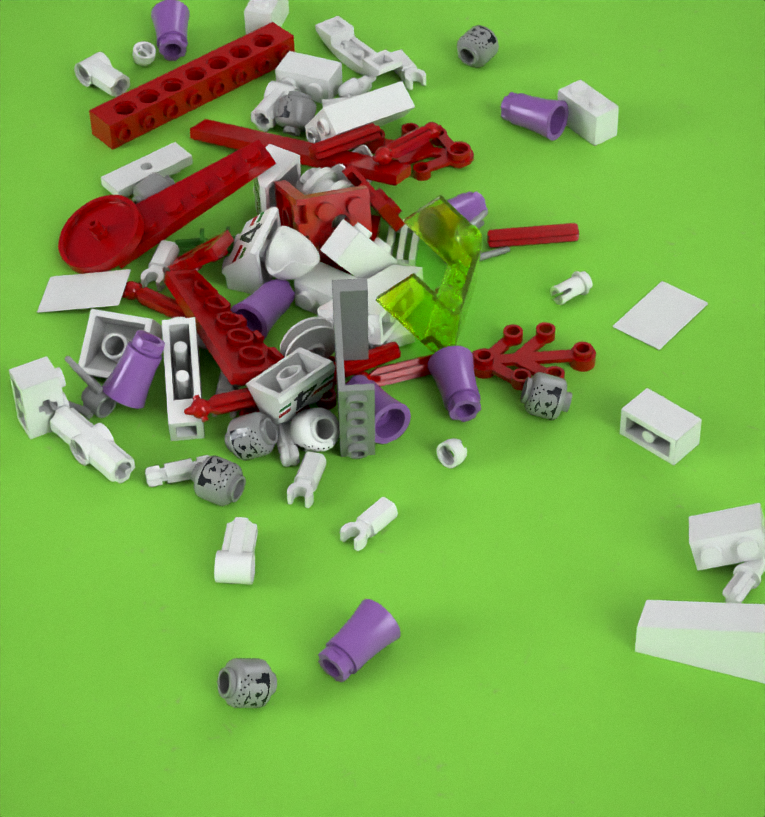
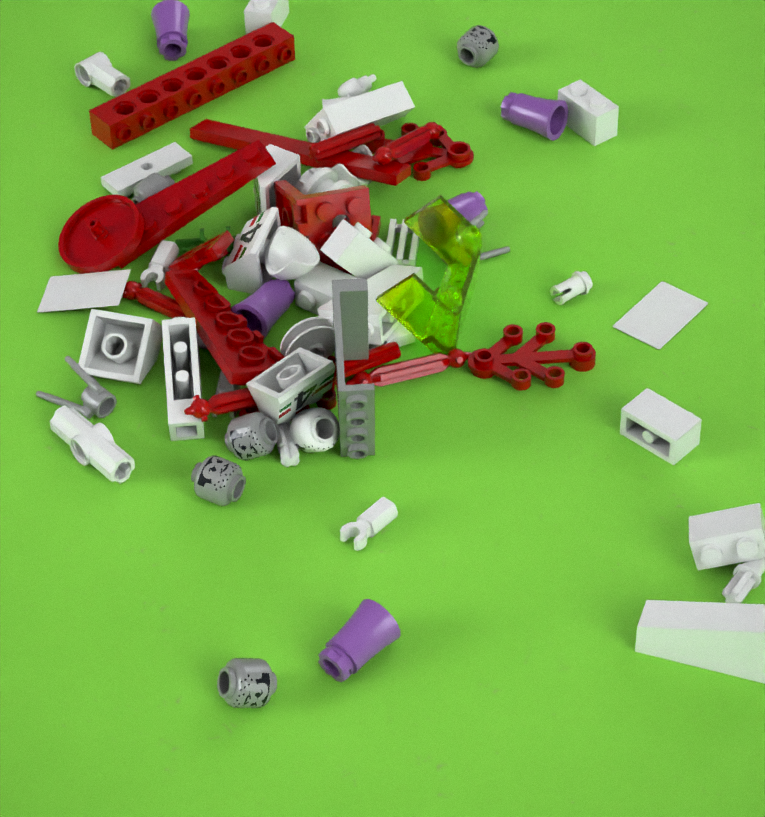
white brick [9,356,70,440] -> none
medium lavender plant [102,330,165,409] -> none
white hinge [132,41,156,66] -> none
white axle [145,455,209,487] -> none
white piece [214,517,258,585] -> none
white piece [251,81,301,132] -> none
white brick [275,51,342,103] -> none
light grey head [275,91,316,136] -> none
white bar [287,451,327,508] -> none
white slope [315,16,402,77] -> none
red wing [341,163,405,232] -> none
medium lavender plant [345,375,411,444] -> none
white bar [391,49,426,90] -> none
medium lavender plant [428,346,481,422] -> none
white hinge [437,438,467,468] -> none
red axle [487,223,579,248] -> none
light grey head [520,372,572,420] -> none

